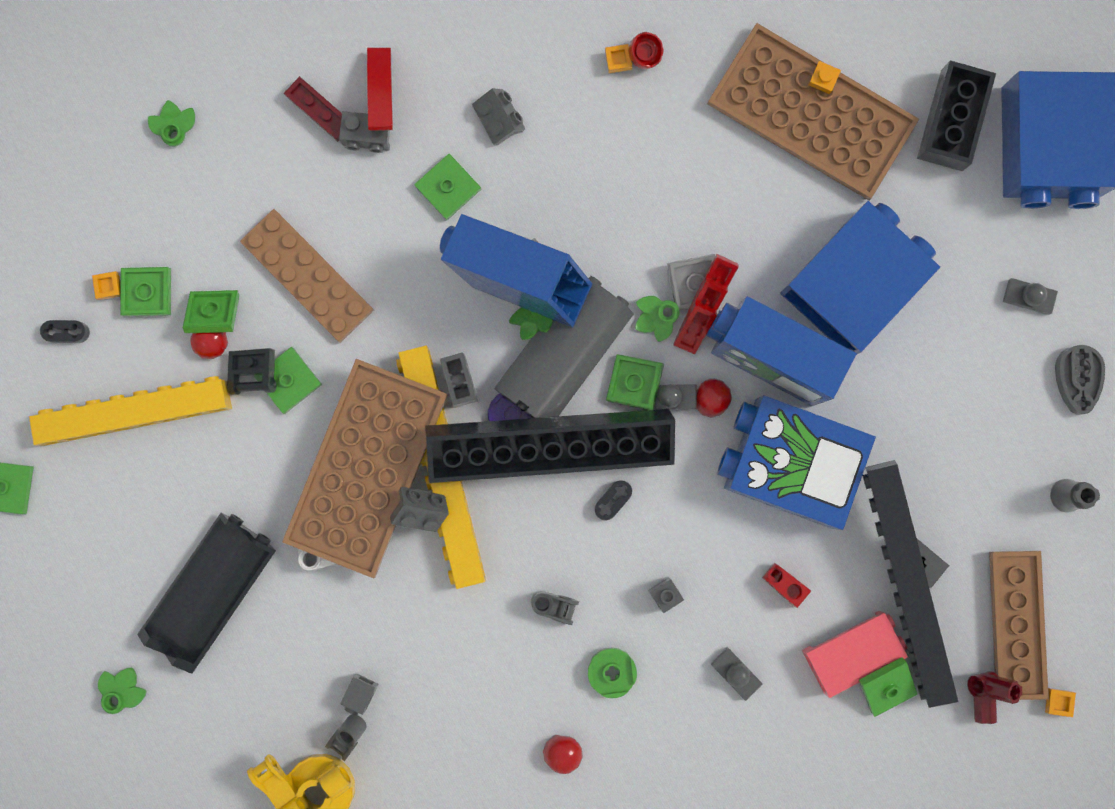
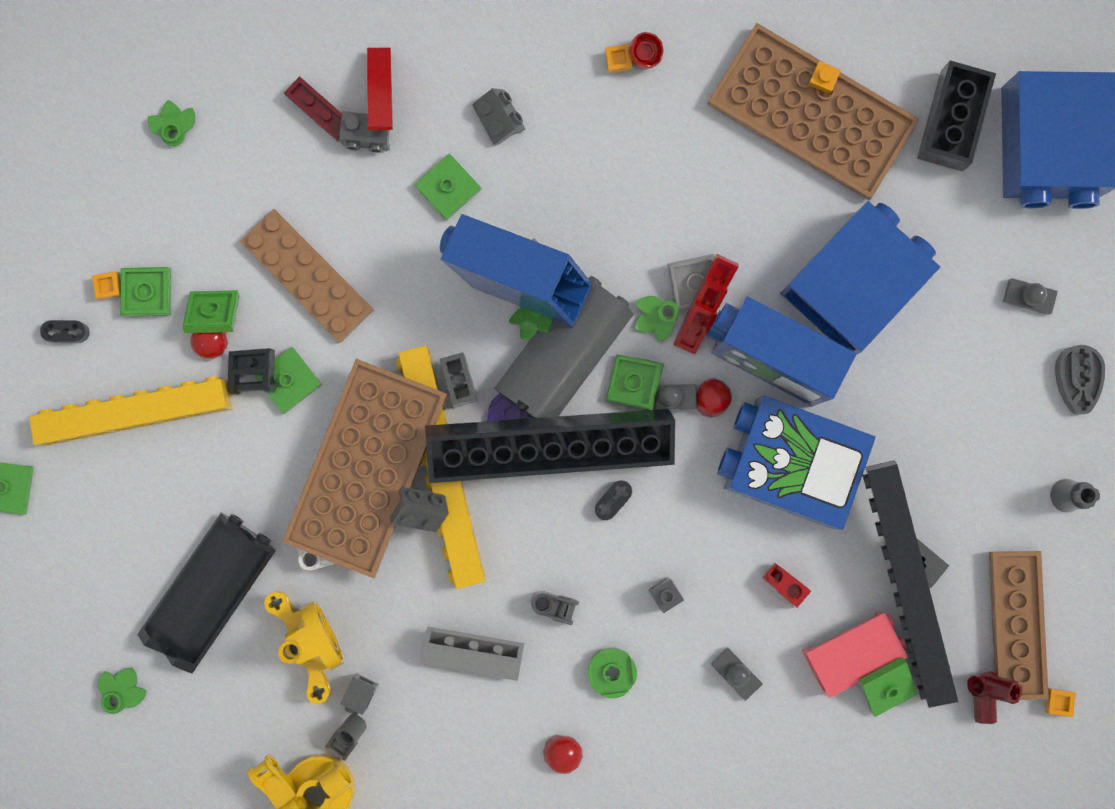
none -> yellow piece [264,591,344,704]
none -> light grey brick [421,626,524,681]

